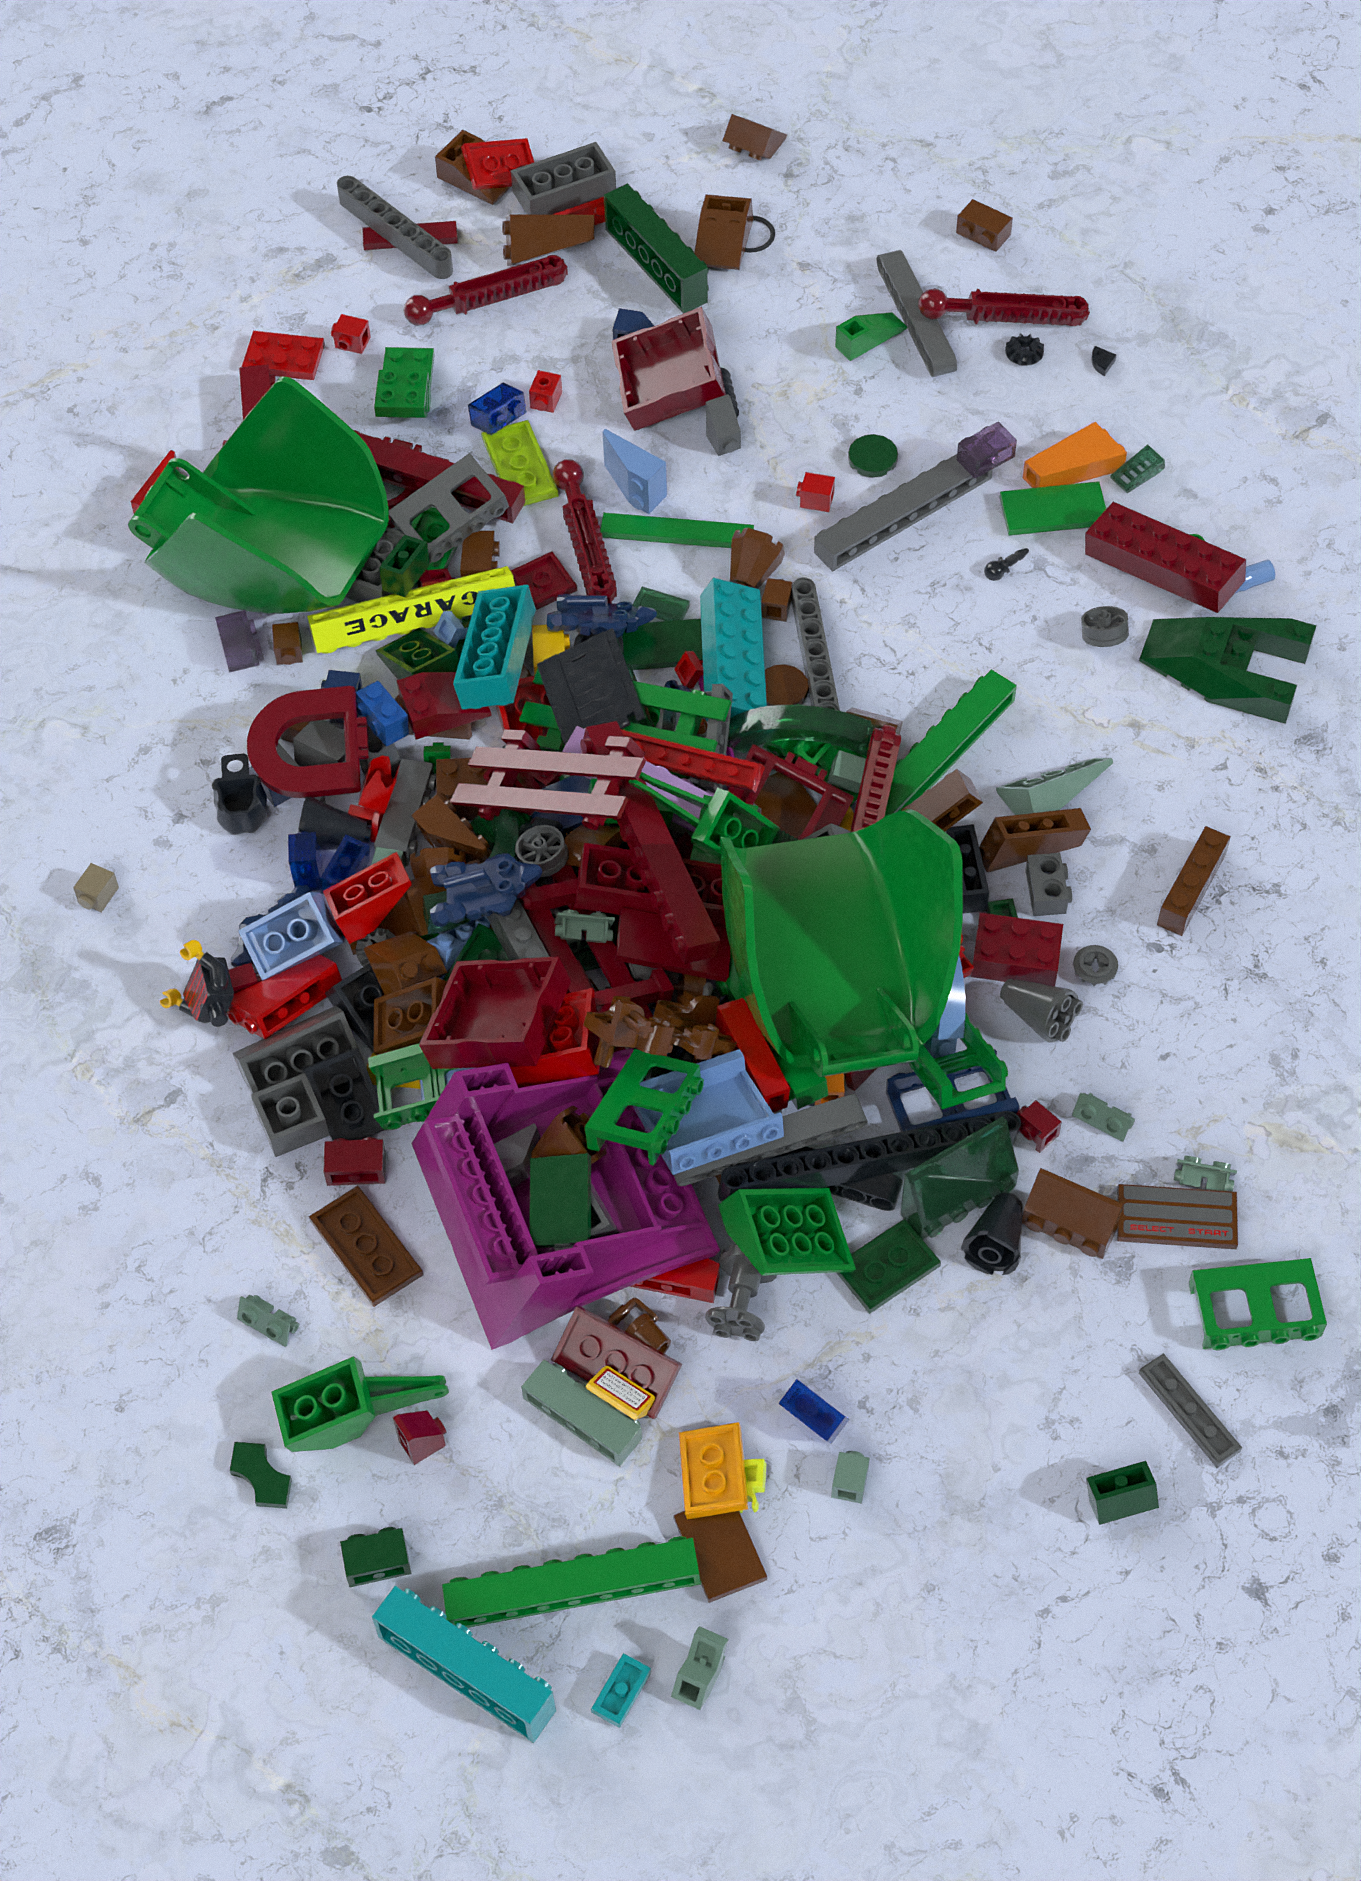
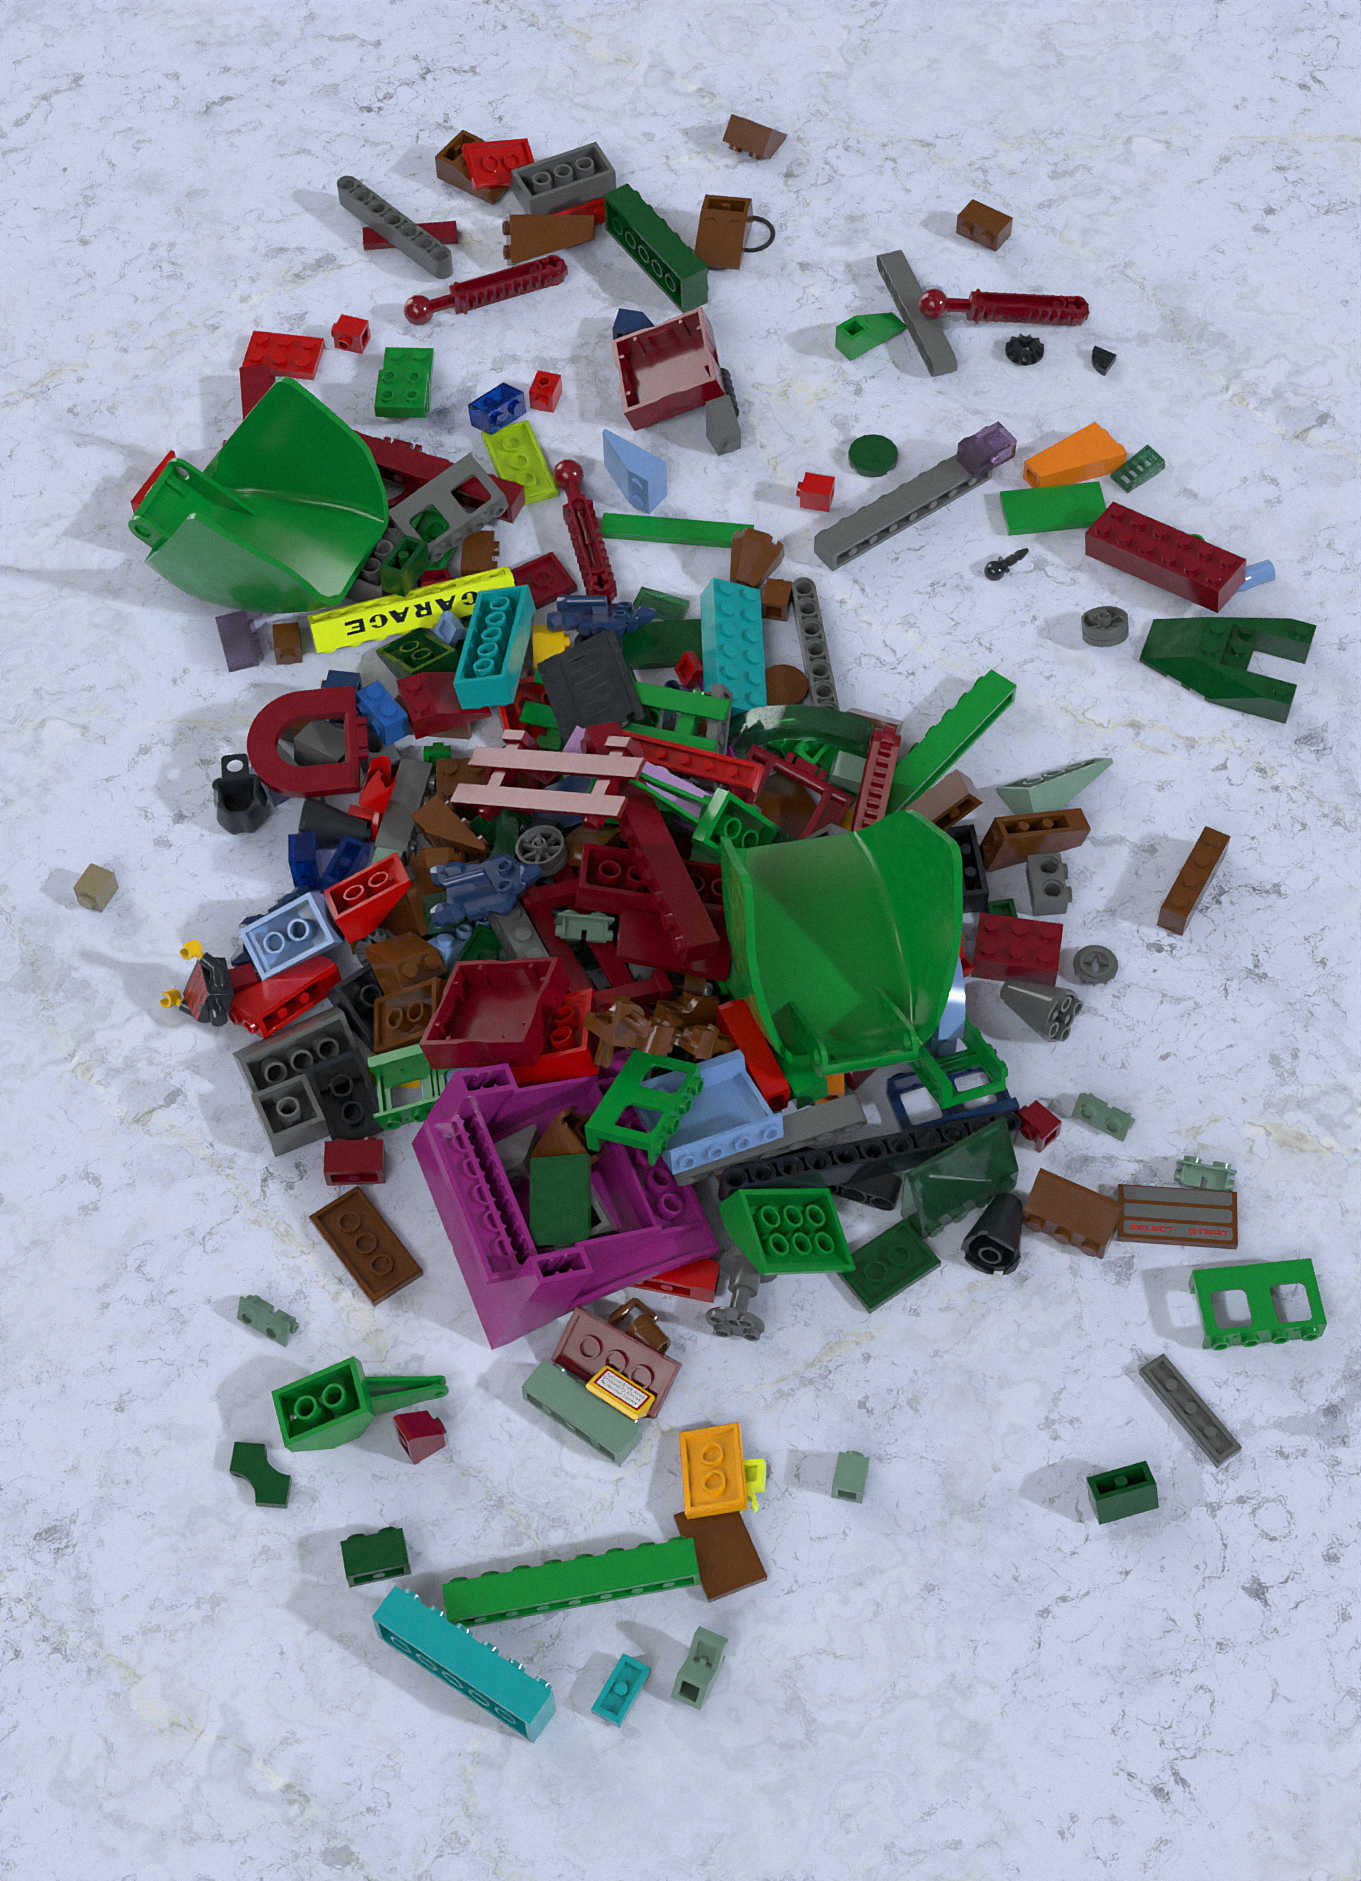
clear blue brick [778,1379,850,1444] -> none

